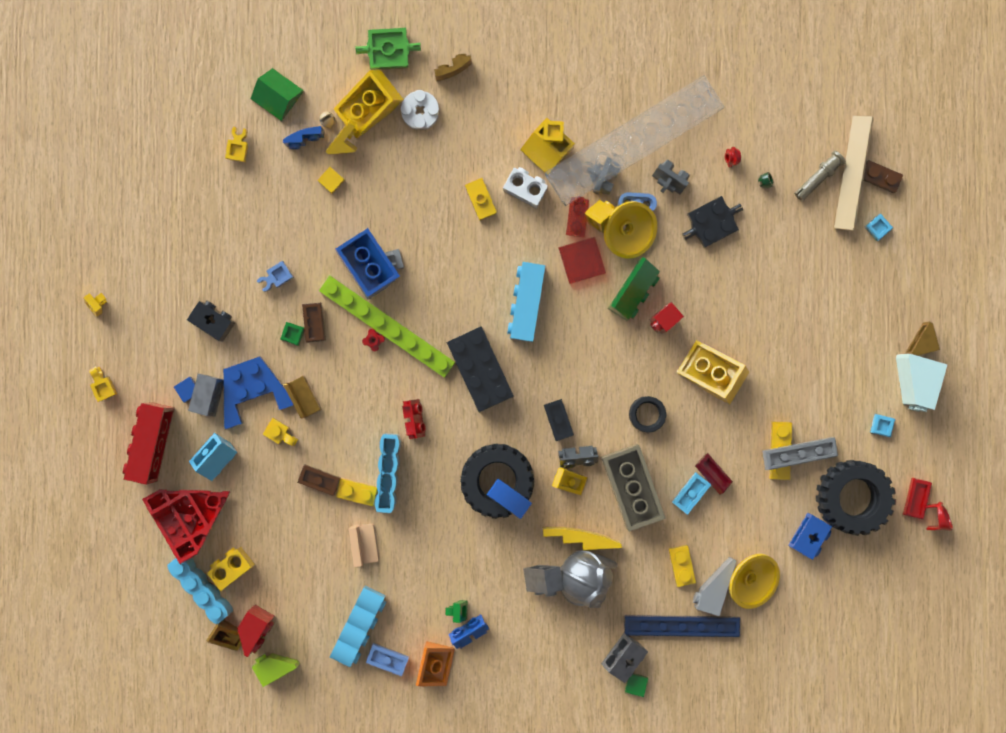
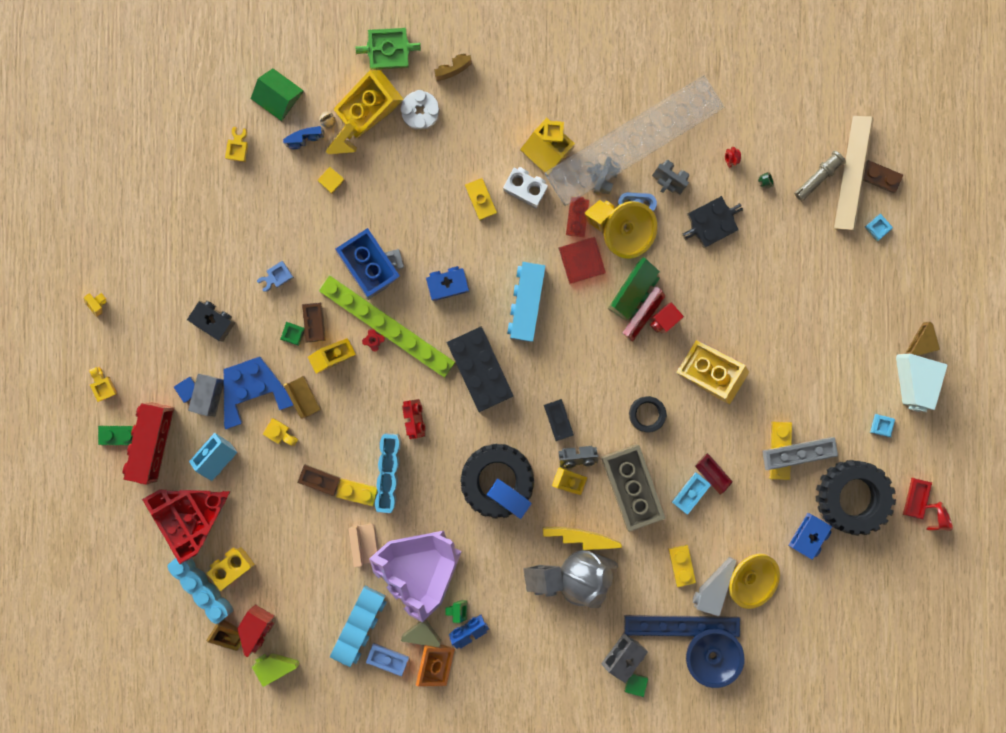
none -> green plate [98,425,133,445]
none -> yellow slope [308,338,356,374]
none -> lavender panel [369,531,462,622]
none -> olive slope [401,619,441,647]
none -> blue brick [426,266,469,301]
none -> tile [622,286,666,342]
none -> dark blue dish [686,629,745,688]

